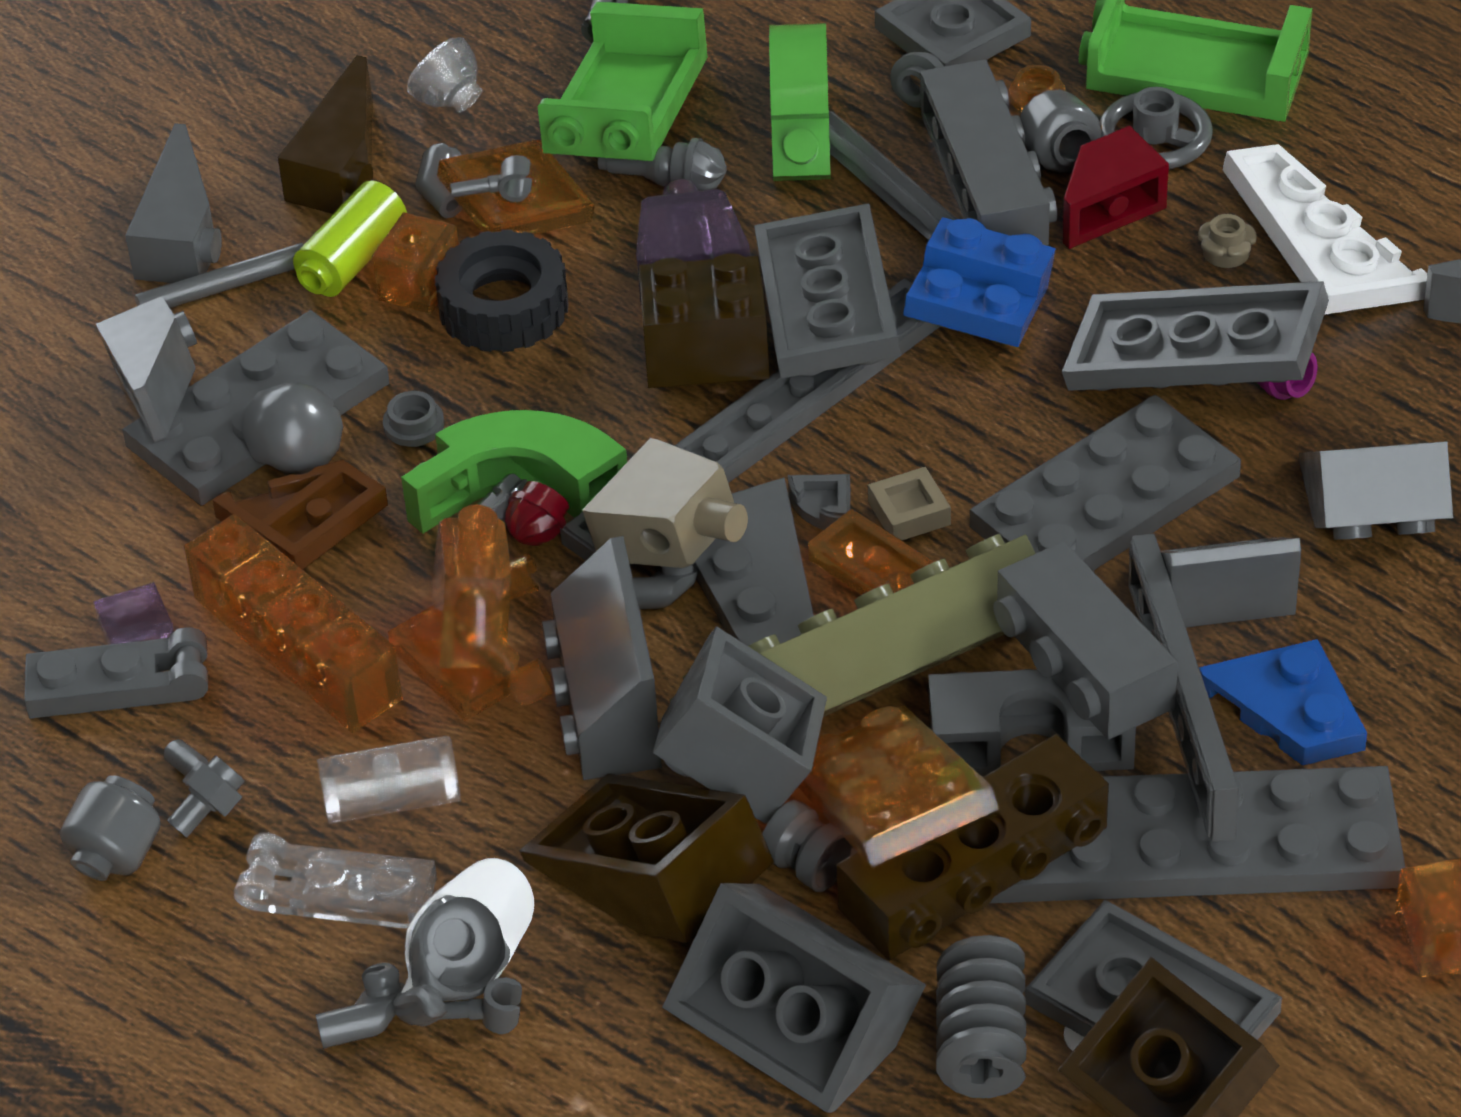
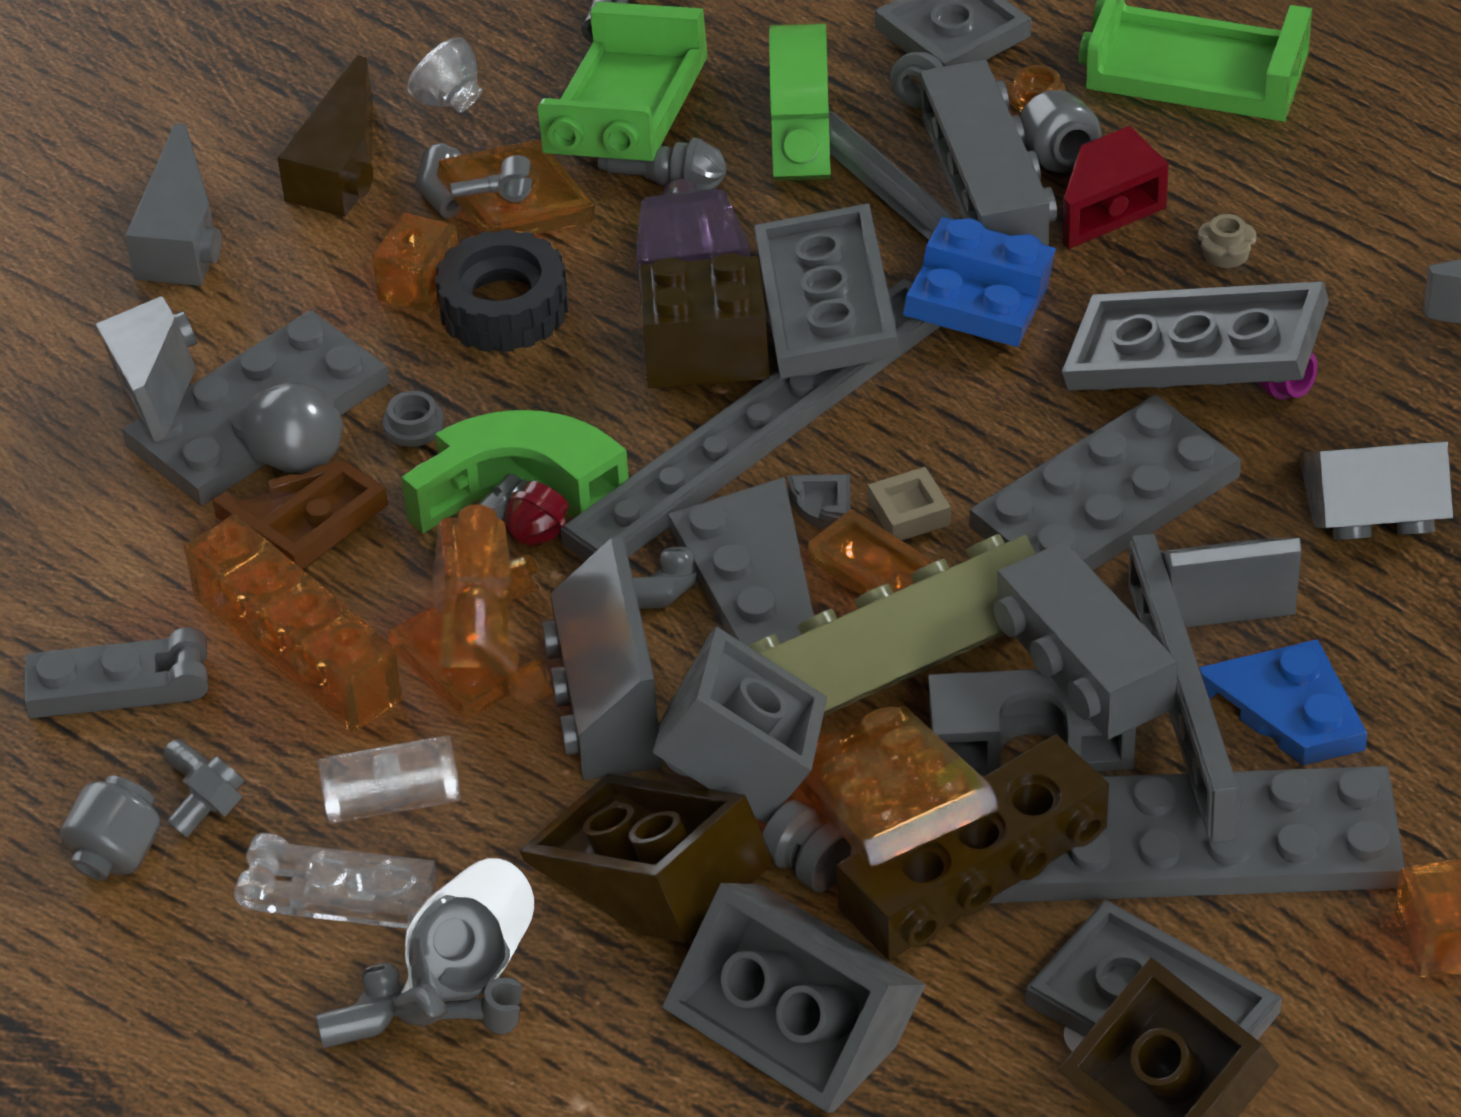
clear purple tile [93,582,174,645] -> none
dark grey bar [135,242,303,308] -> none
lime brick [293,181,407,297] -> none
dark tan torso [582,438,748,568] -> none
dark grey piece [936,935,1027,1098] -> none
dark grey piece [1099,87,1213,169] -> none
white wing [1222,144,1427,314] -> none

